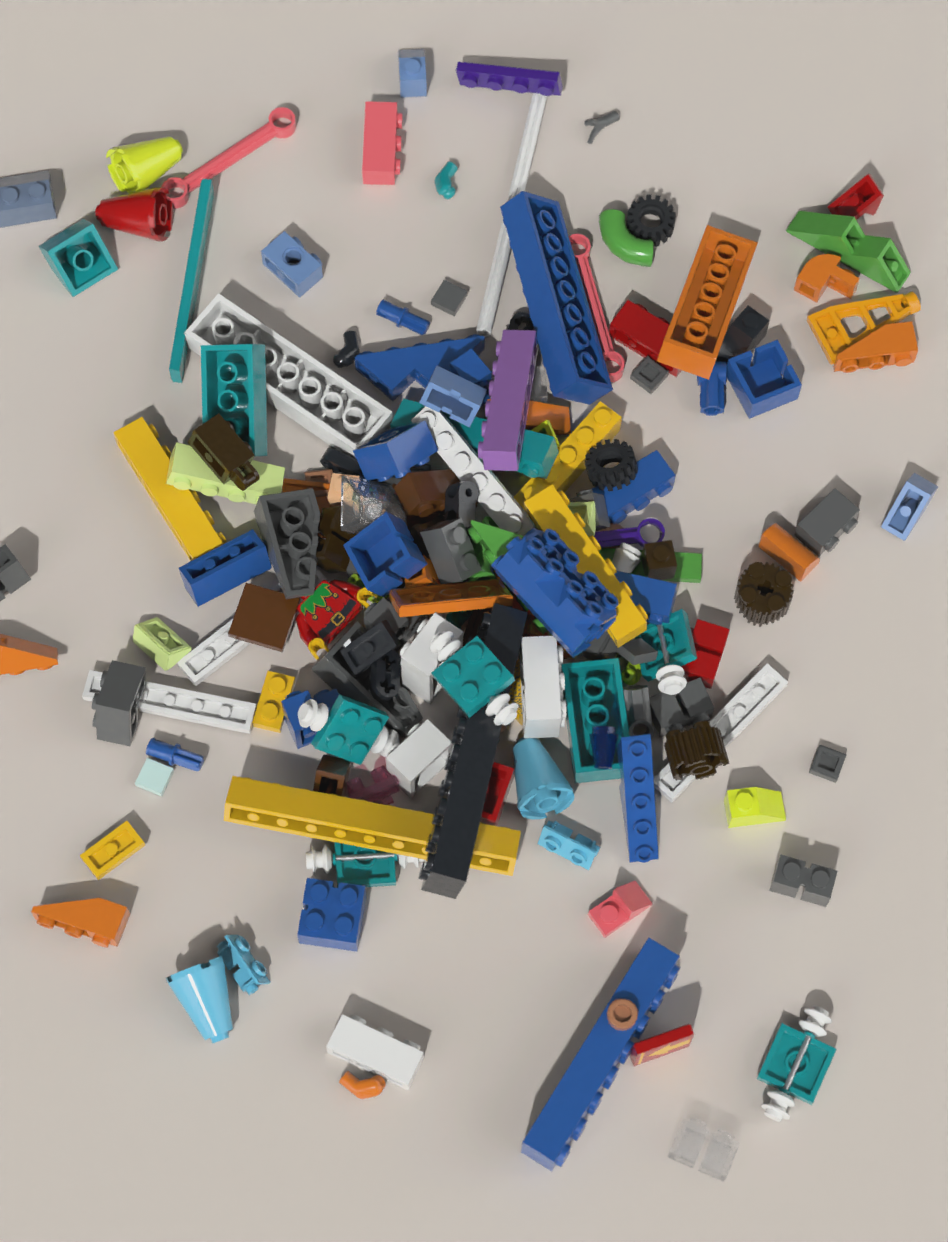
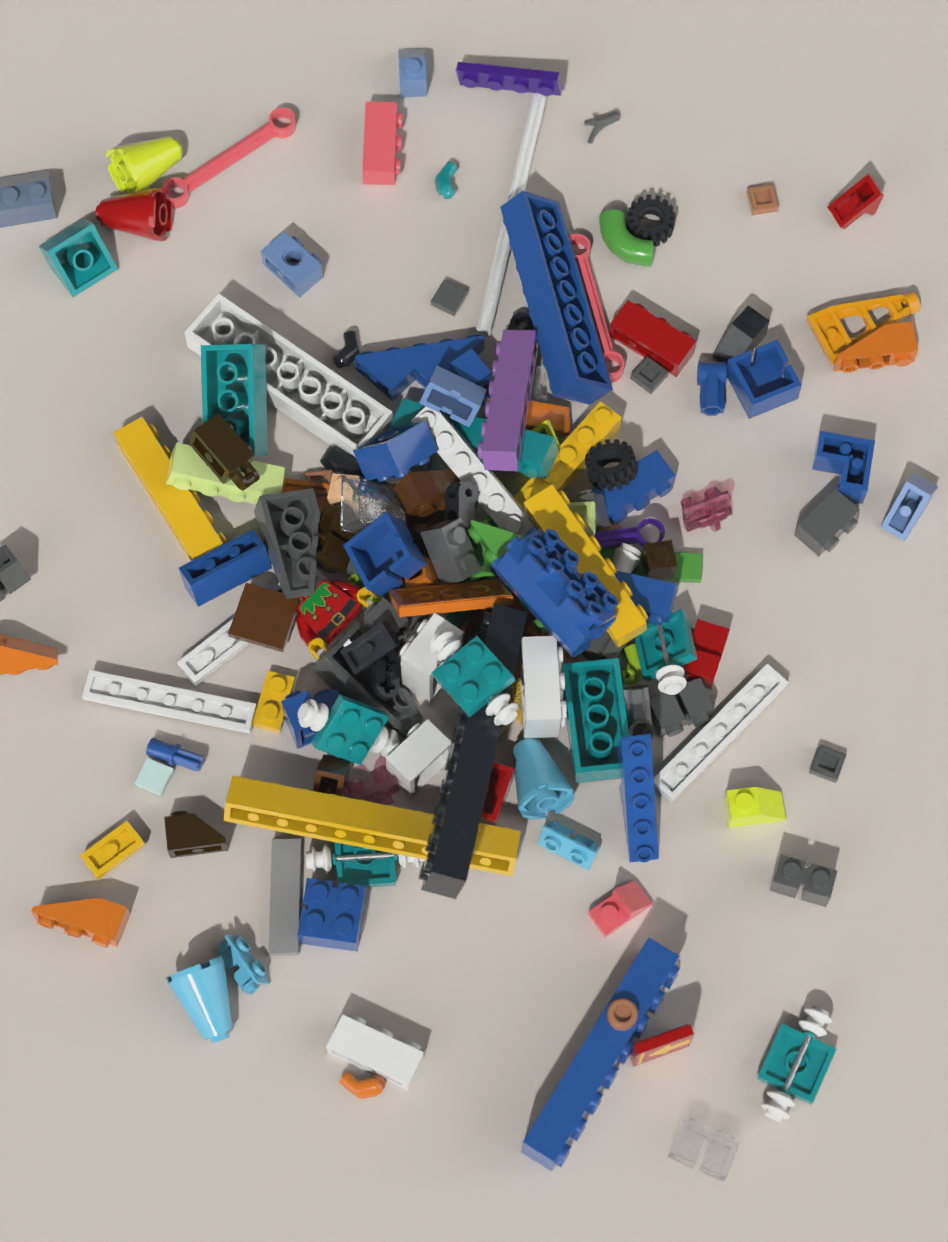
dark grey brick [92,660,146,746] -> none
yellowish green slope [133,617,191,671] -> none
teal tile [169,179,214,383] -> none
blue axle [376,299,430,335] -> none
clear blue cone [589,726,618,770] -> none
dark grey tile [617,638,658,665] -> none
orange brick [657,225,758,380] -> none
dark brown brick [664,721,729,781] -> none
dark brown brick [734,562,794,627] -> none
orange brick [759,523,820,582] -> none
bright green slope [786,211,911,293] -> none
orange brick [794,254,860,302] -> none
none -> dark brown slope [164,811,228,858]
none -> light grey tile [269,839,302,955]
none -> clear pink hips [681,486,733,532]
none -> nougat tile [746,184,779,216]
none -> blue brick [812,431,875,504]

